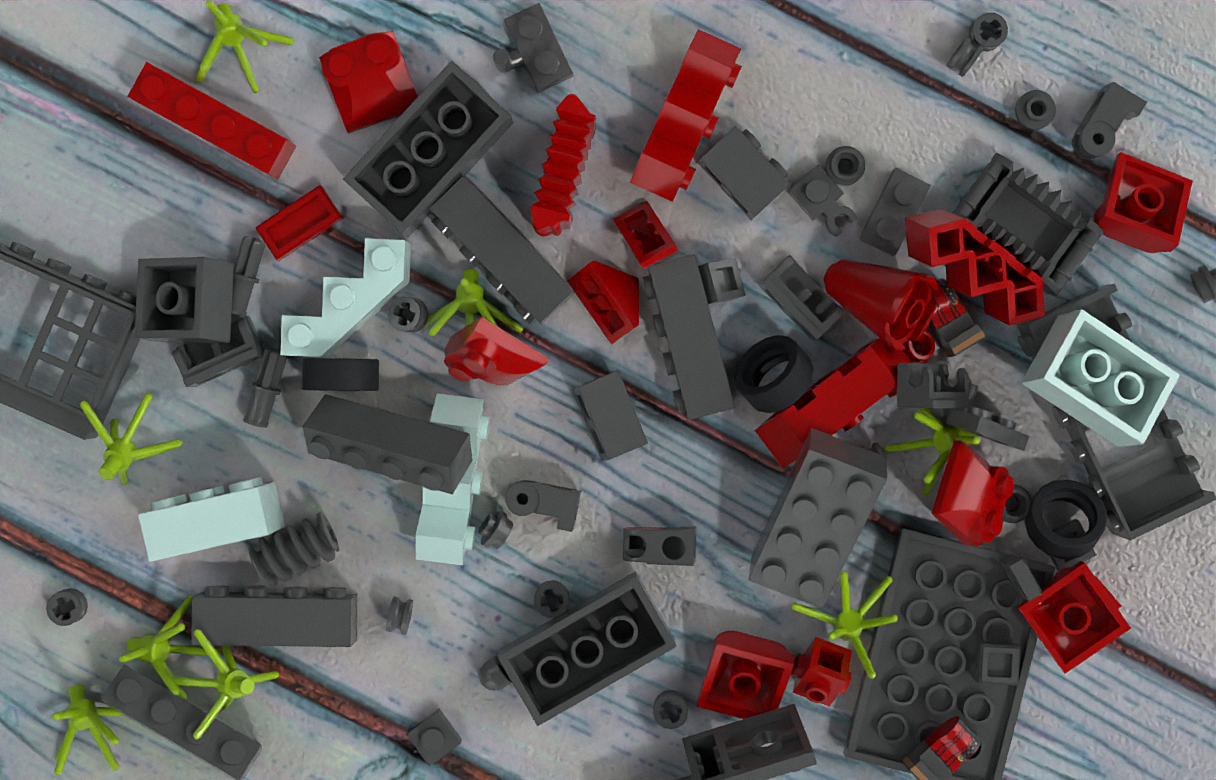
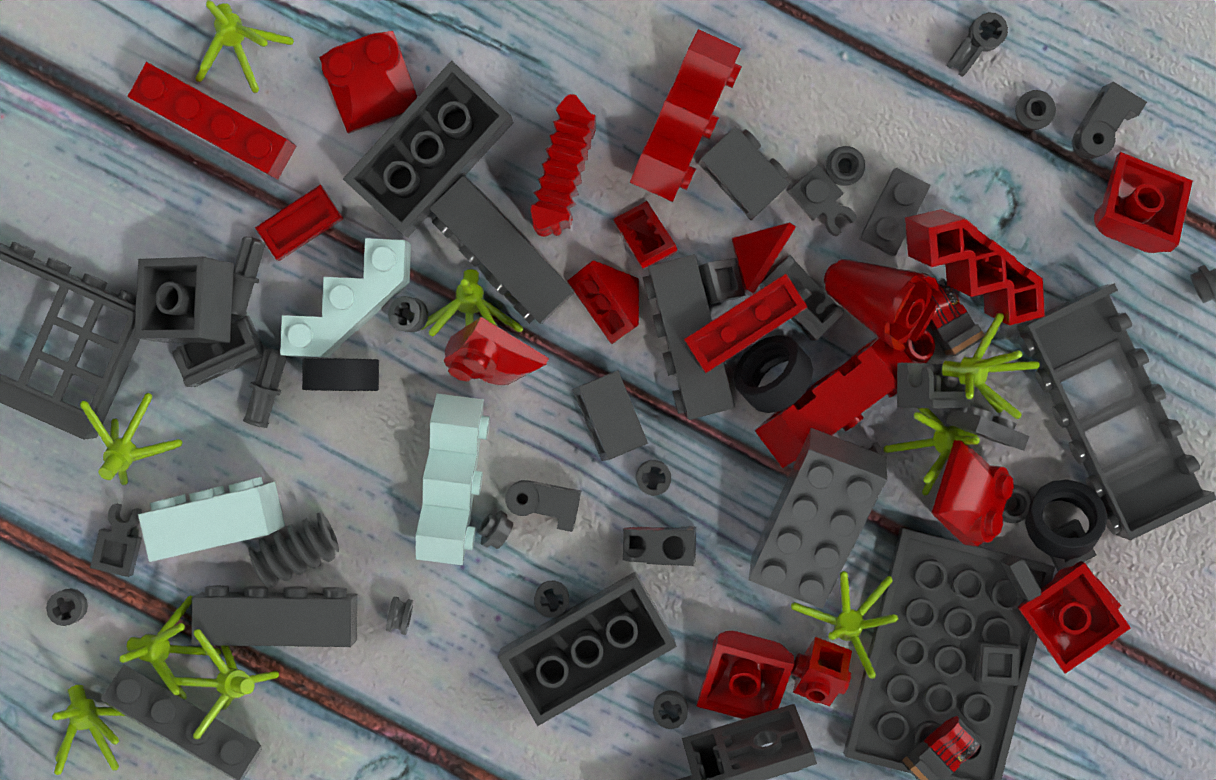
dark grey brick [302,394,472,495] -> none
dark grey plate [406,709,462,766] -> none
dark grey hinge [479,656,512,691] -> none
flat silver plate [493,2,574,93] -> none
dark grey piece [952,153,1104,296] -> none
light aqua brick [1021,309,1180,447] -> none
none -> dark grey plate [90,503,142,577]
none -> dark grey bush [636,460,671,496]
none -> red plate [683,274,808,373]
none -> red slope [732,222,796,296]
none -> lime plant [942,313,1040,419]

